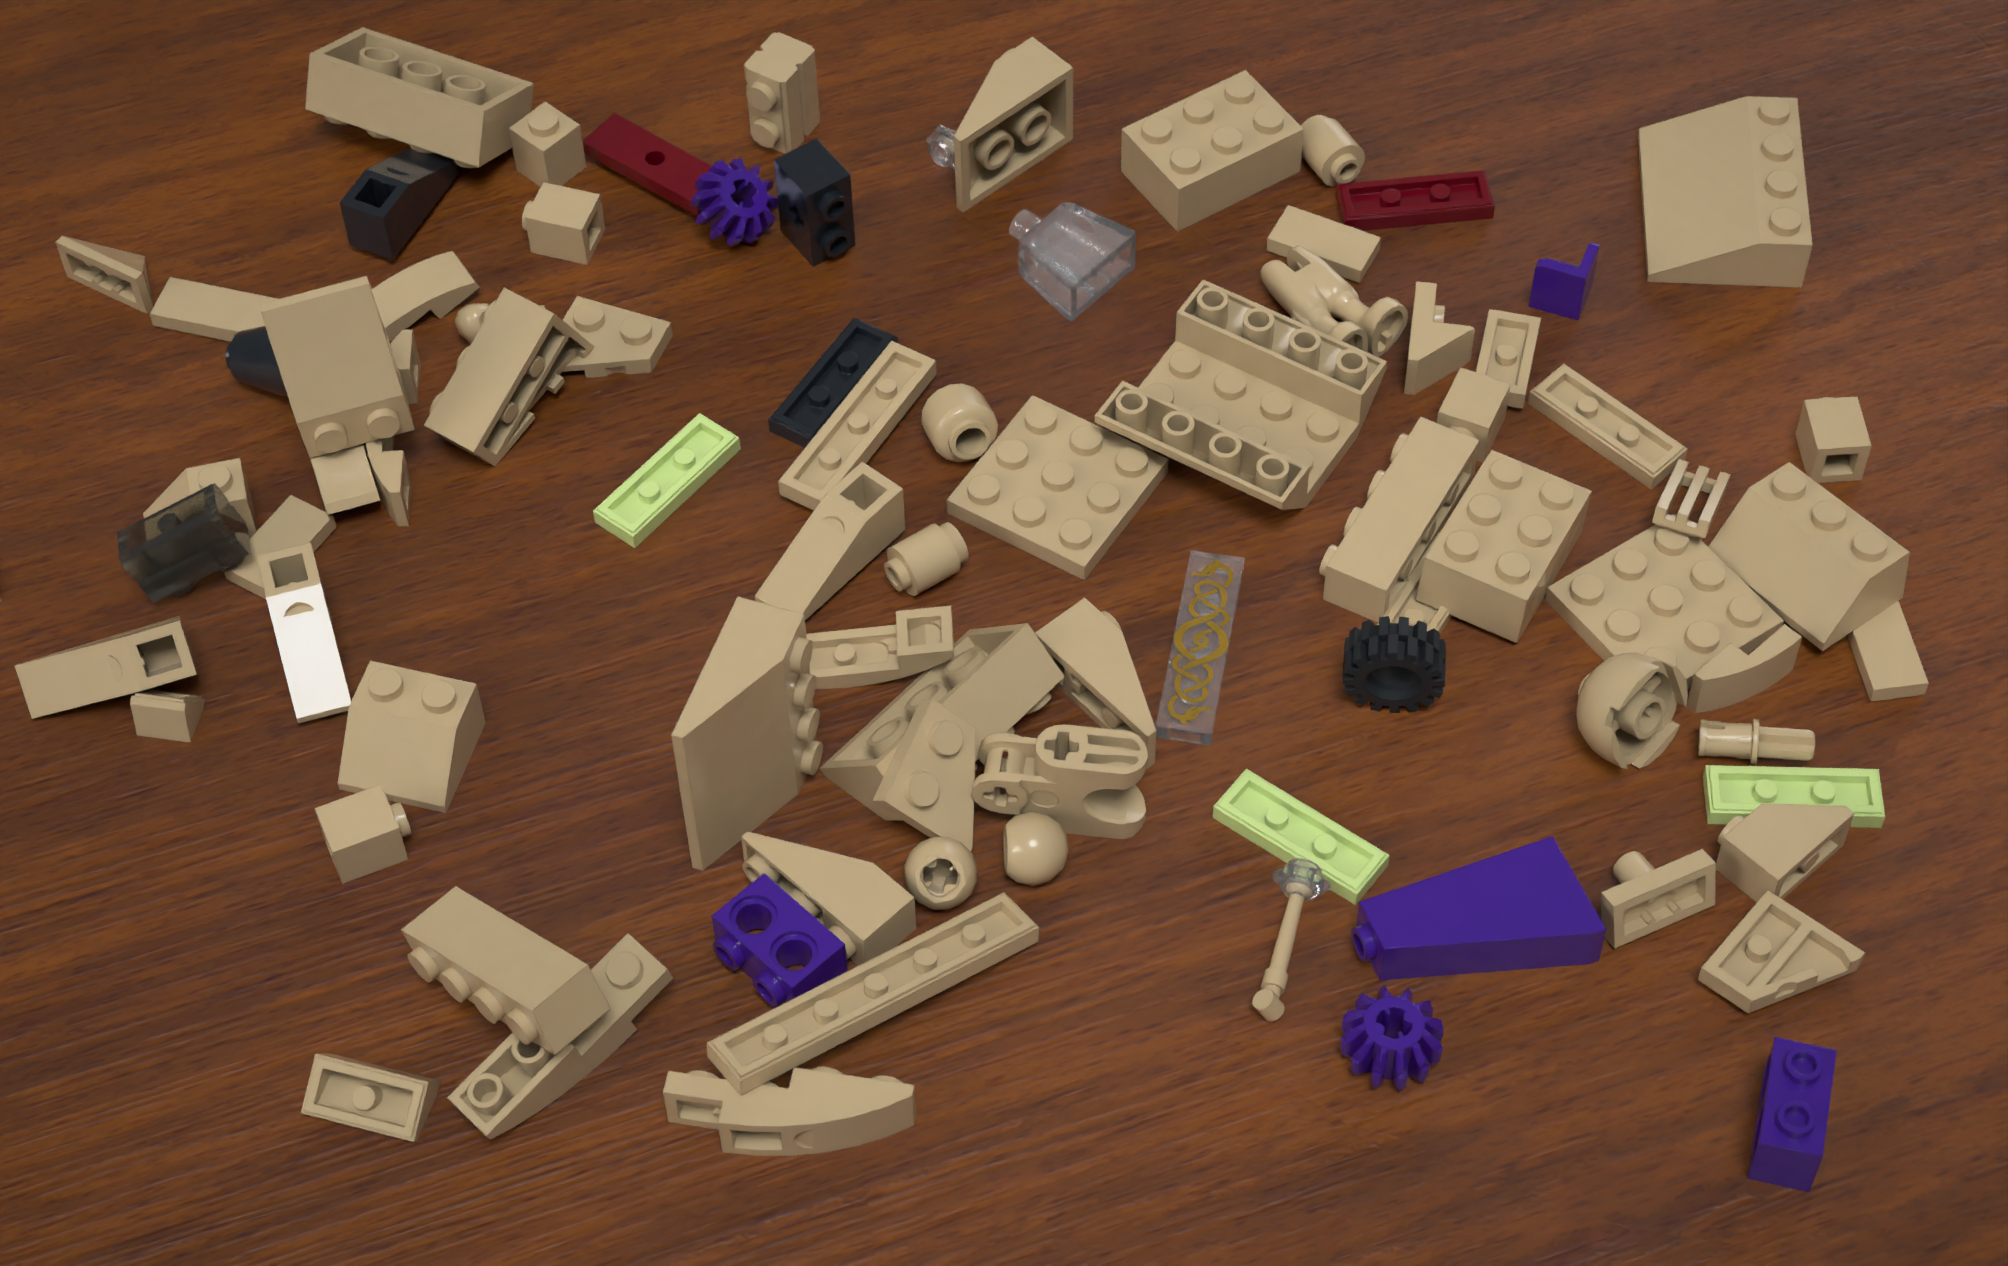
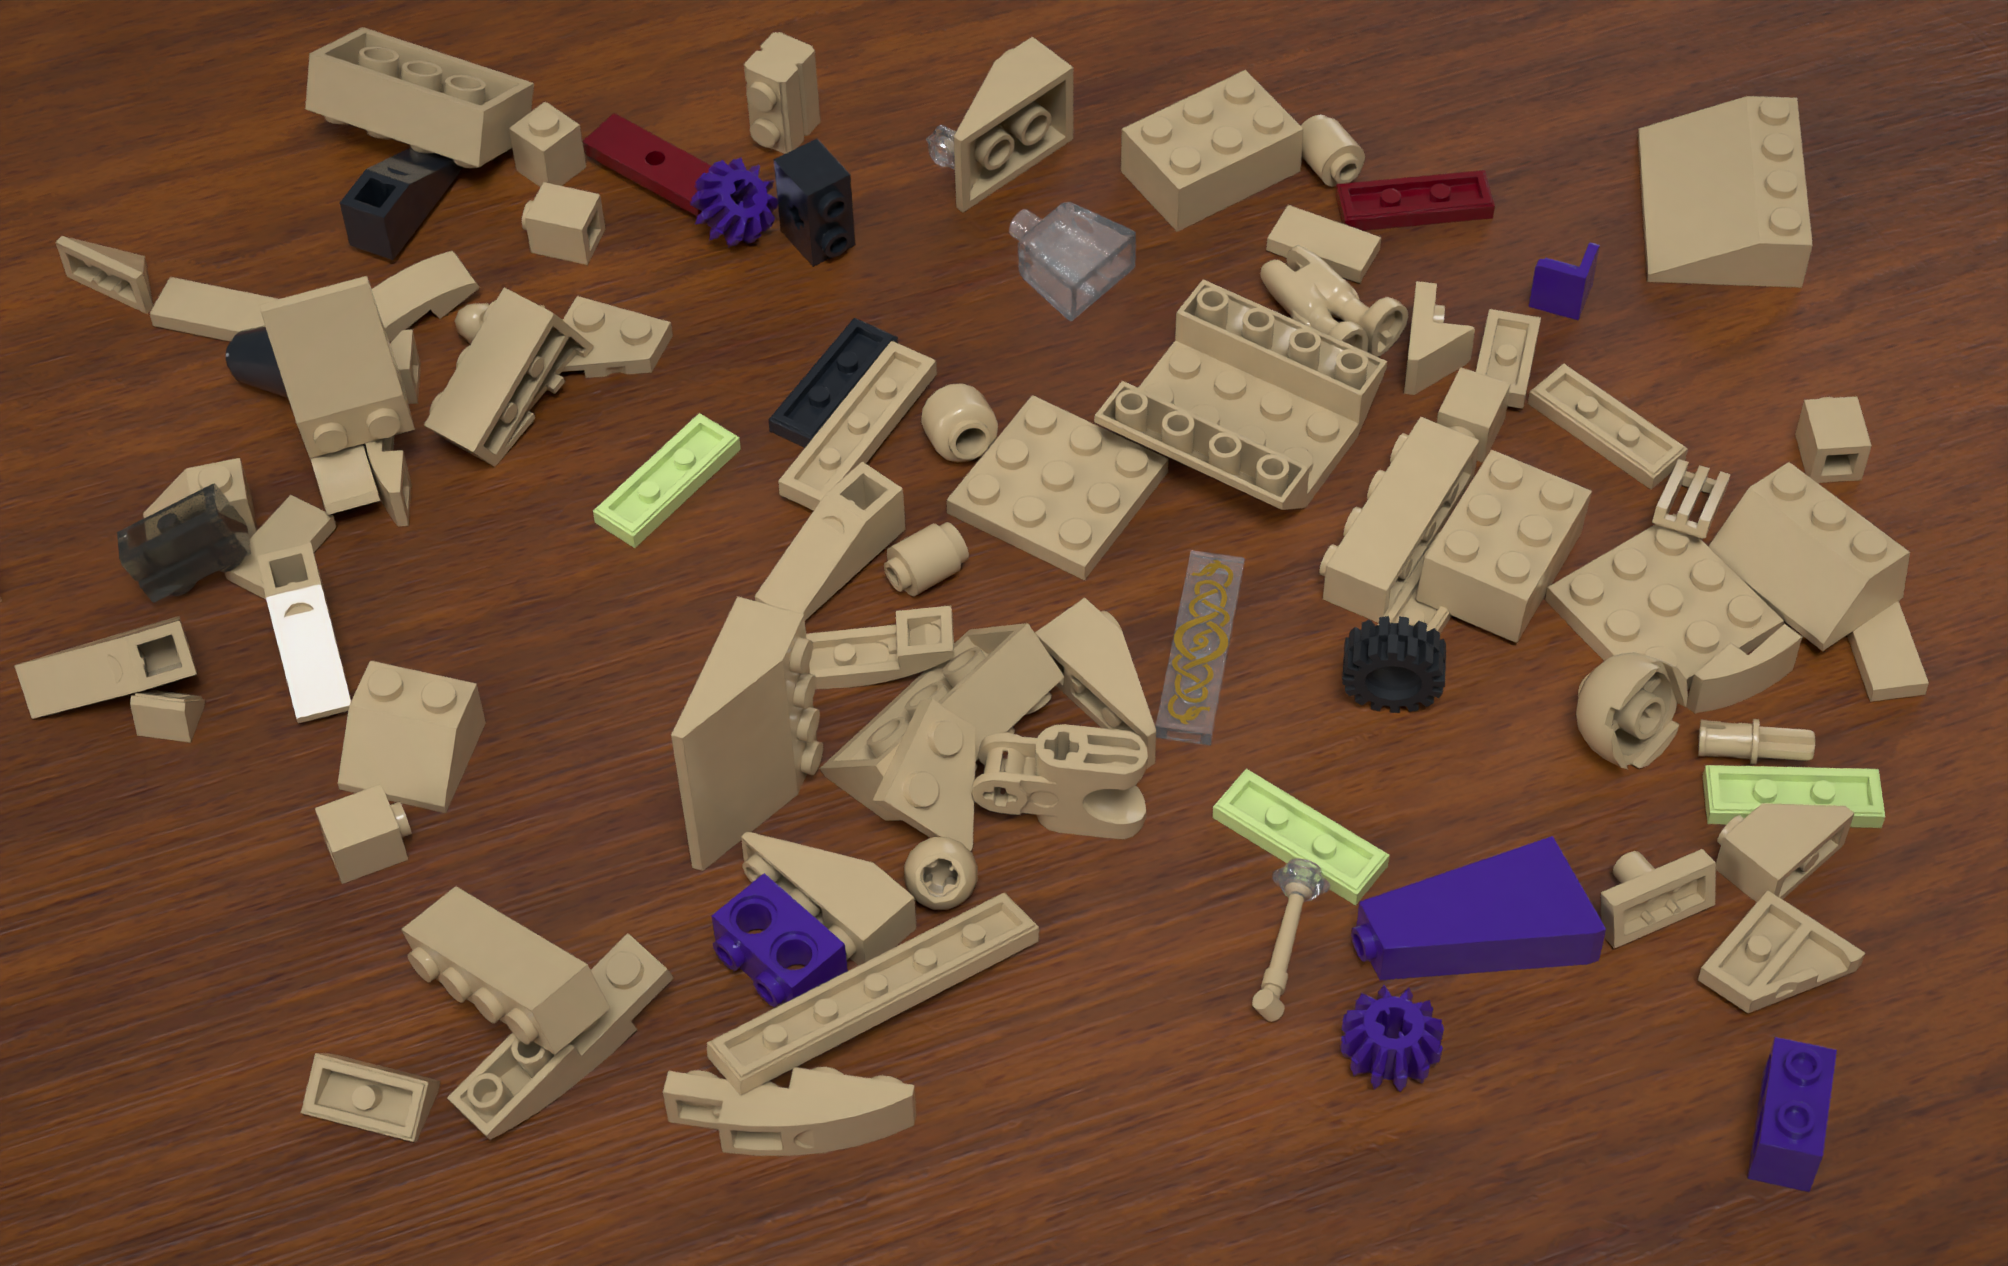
tan piece [1003,811,1069,886] -> none

